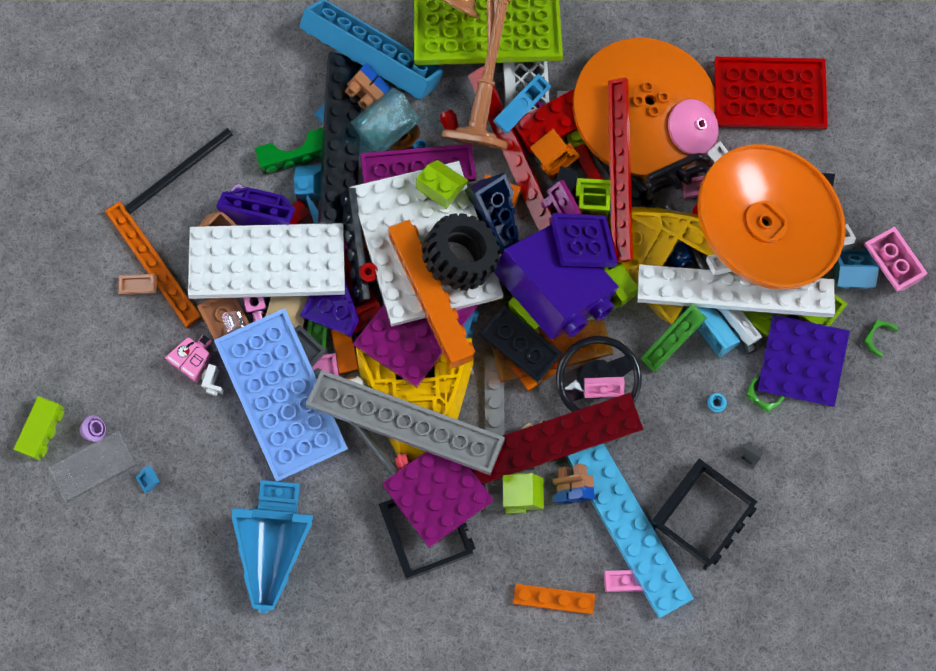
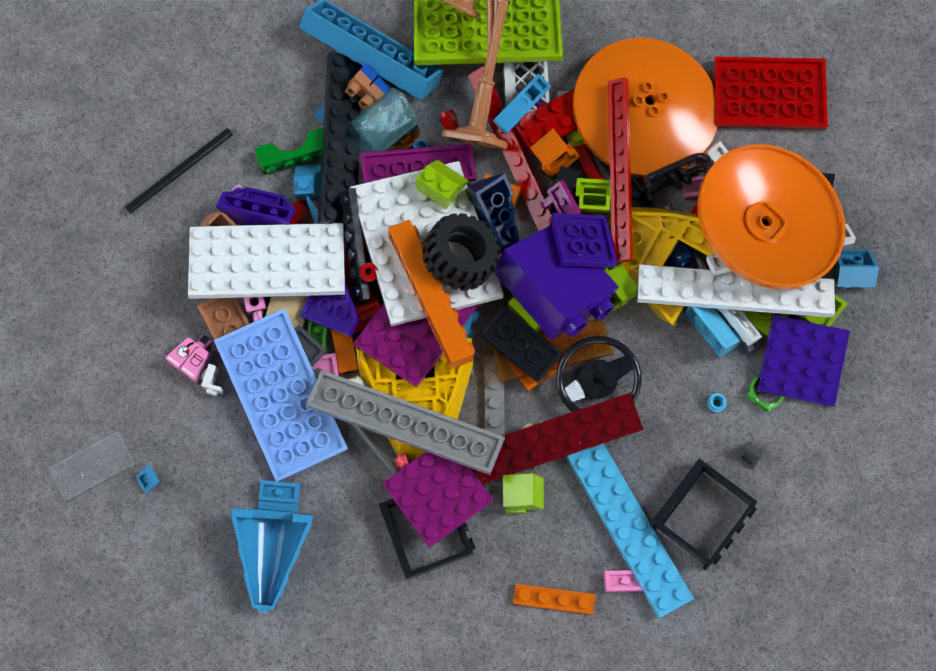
lime brick [13,396,64,461] -> none
lavender cone [80,416,106,442] -> none
orange tile [105,201,202,328] -> none
nougat tile [118,274,157,295] -> none
clear plate [221,311,245,333] -> none
hips [553,464,595,505] -> none
bright pink plate [584,377,625,398] -> none
bright green plate [640,304,707,372] -> none
bright pink dish [668,99,718,155] -> none
bright green cap [863,319,898,358] -> none
bright pink slope [864,227,928,291] -> none

